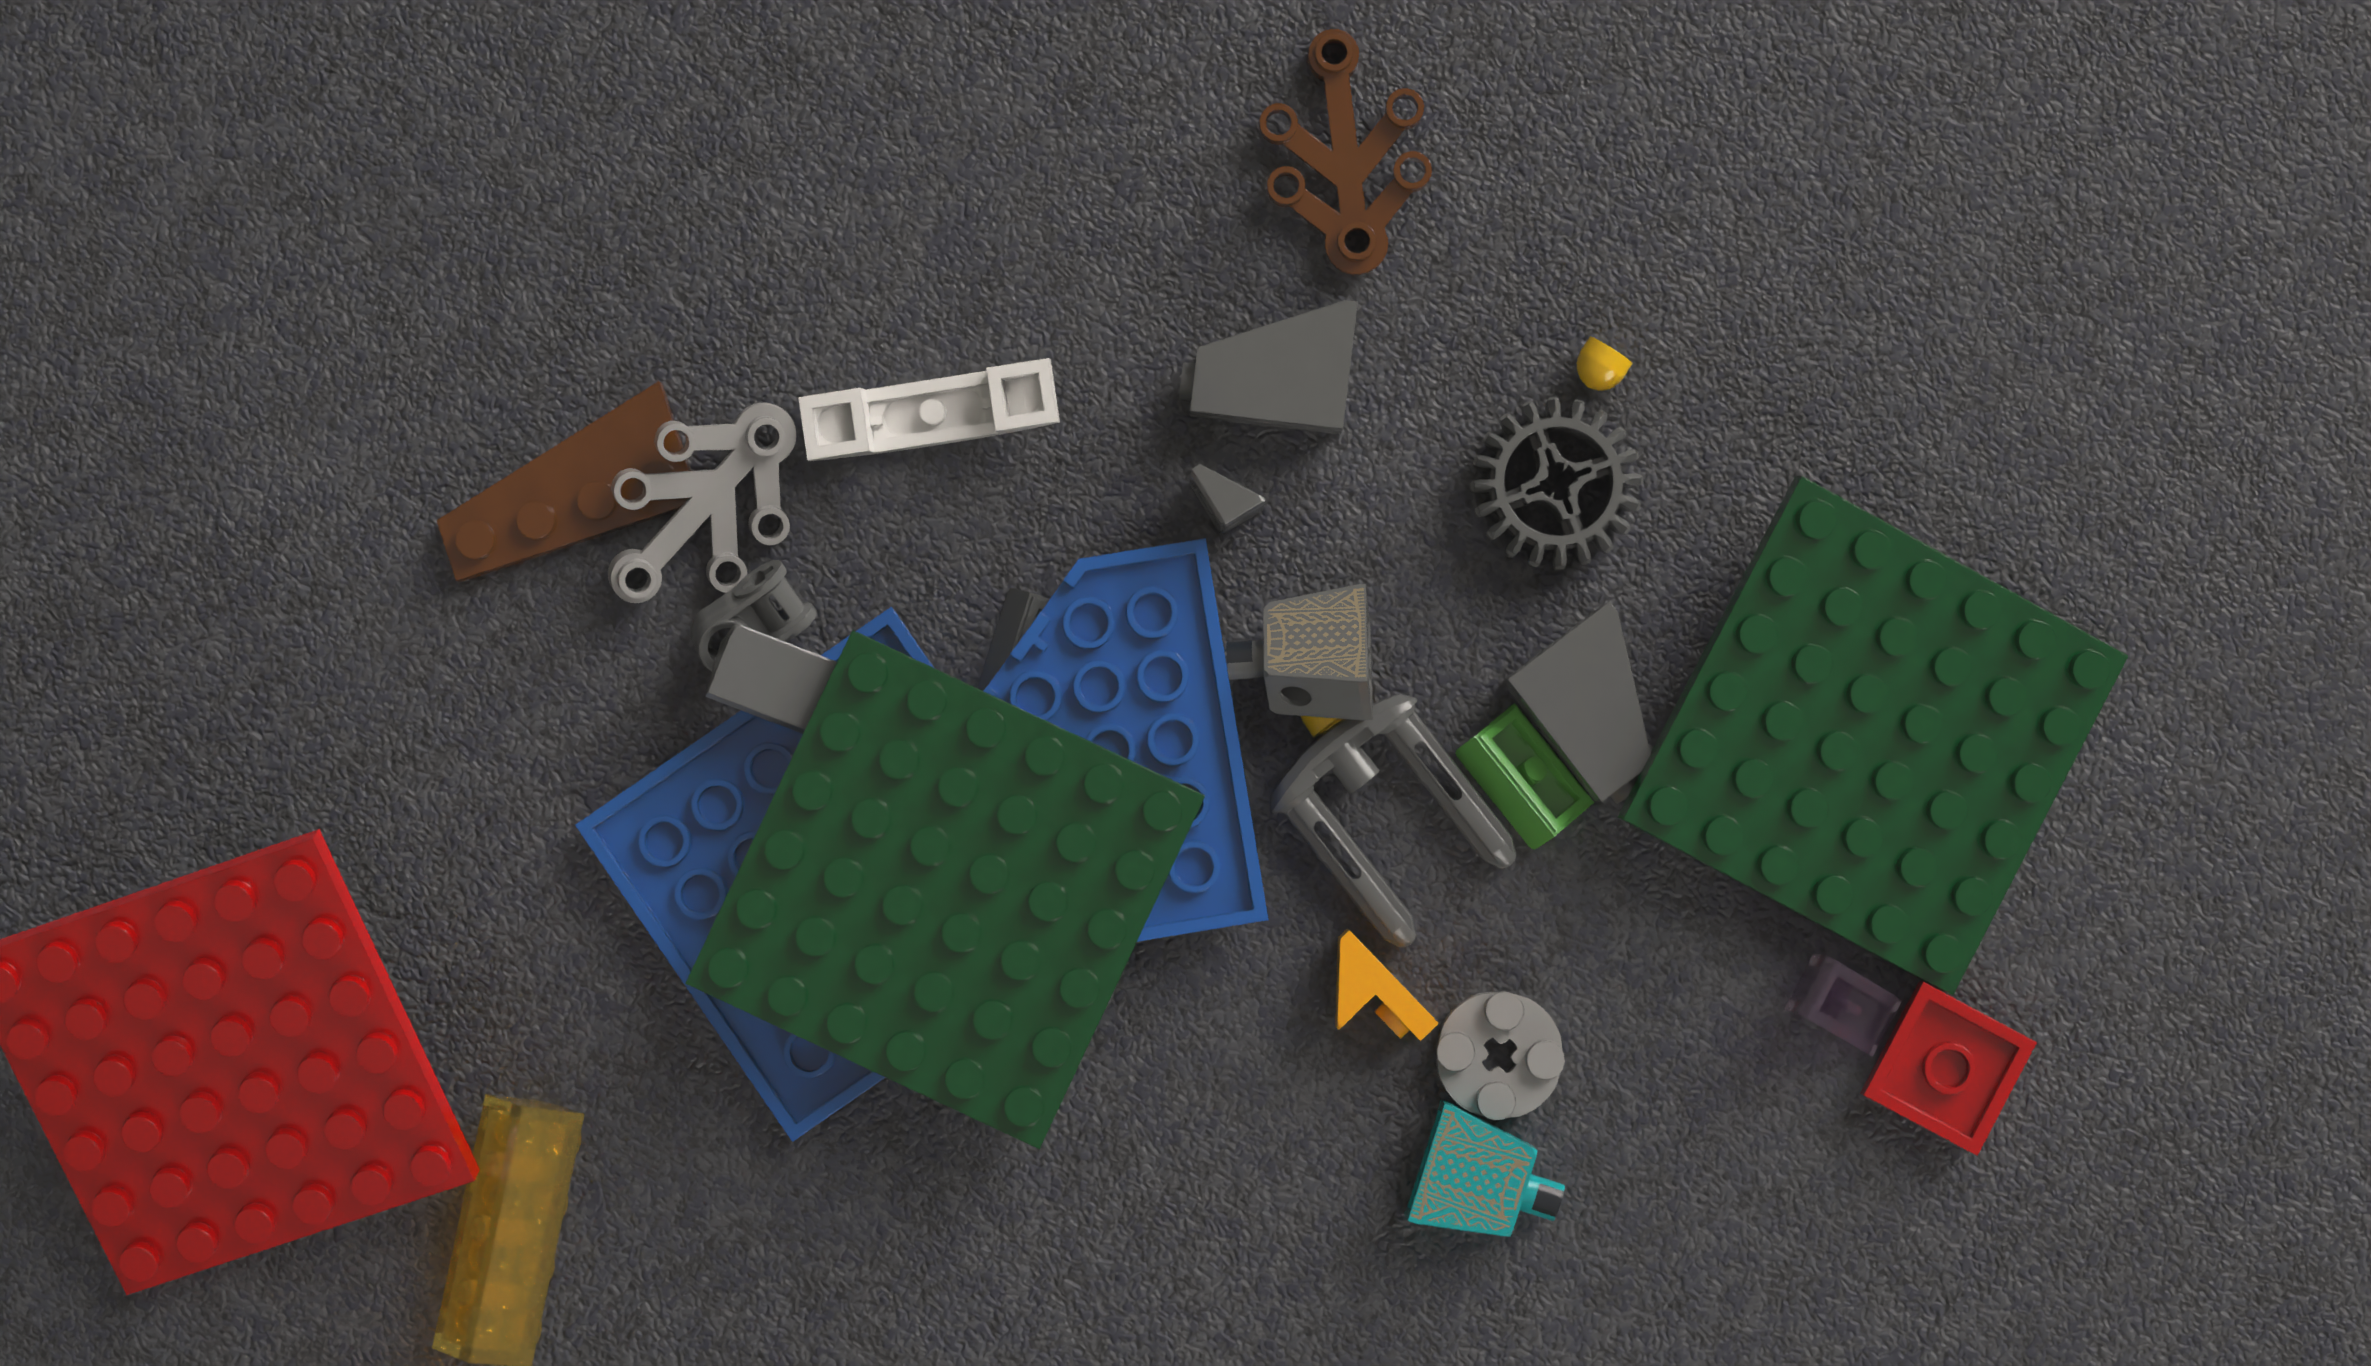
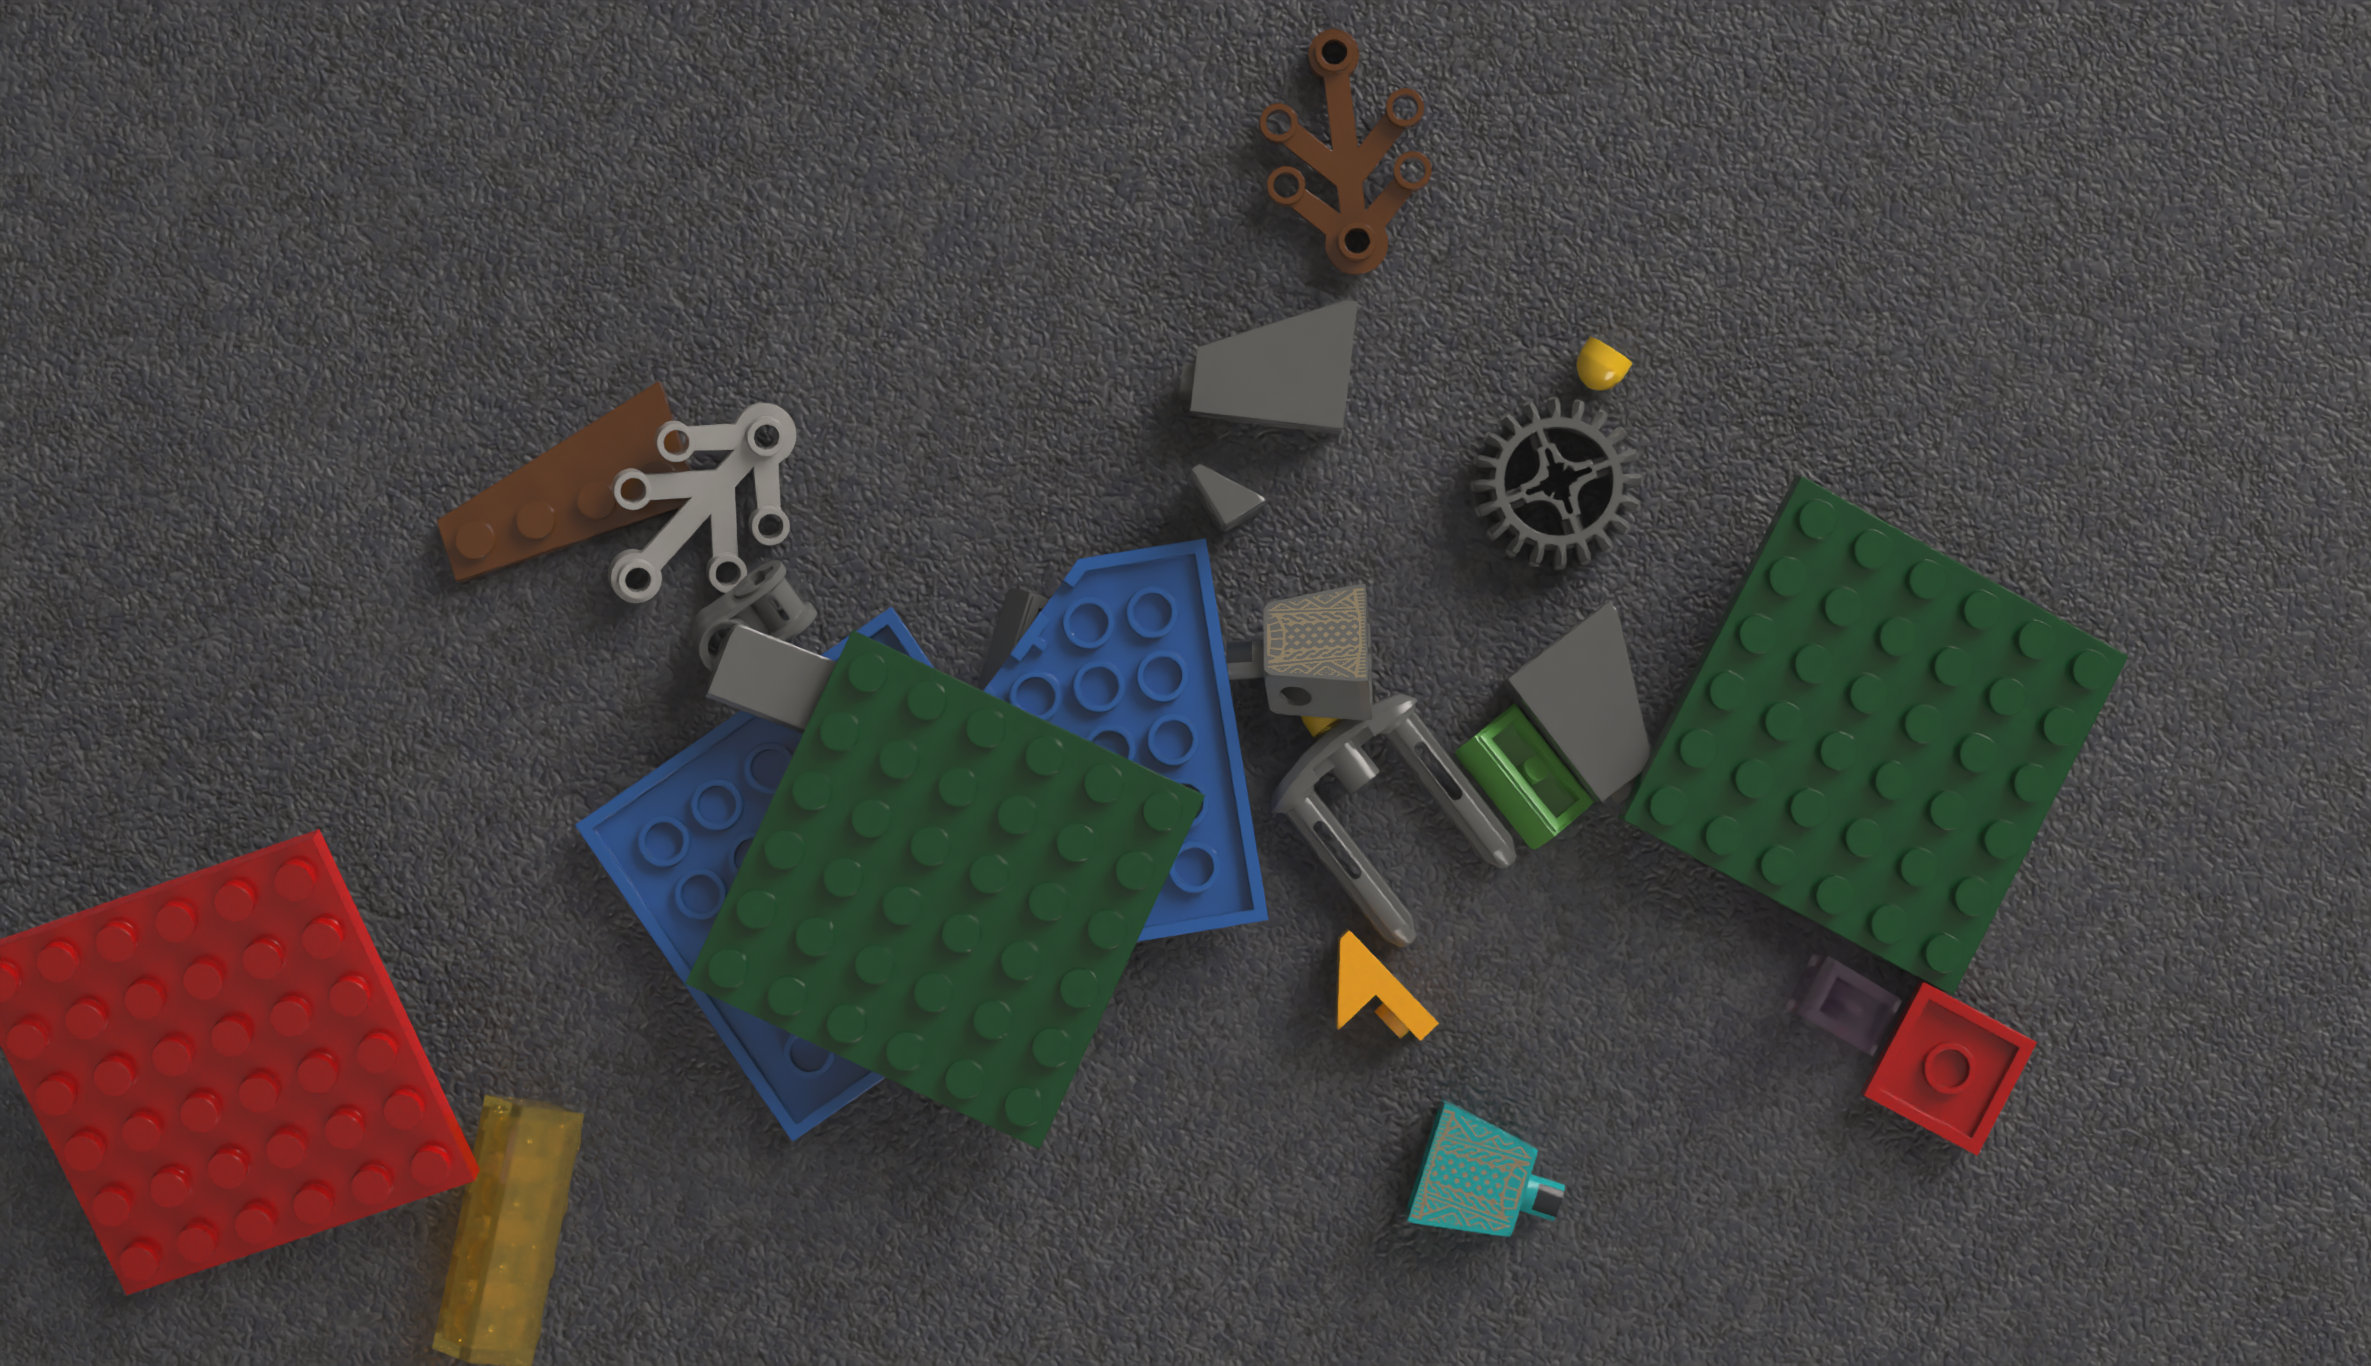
white slope [798,358,1060,461] -> none
light grey plate [1435,991,1565,1120] -> none

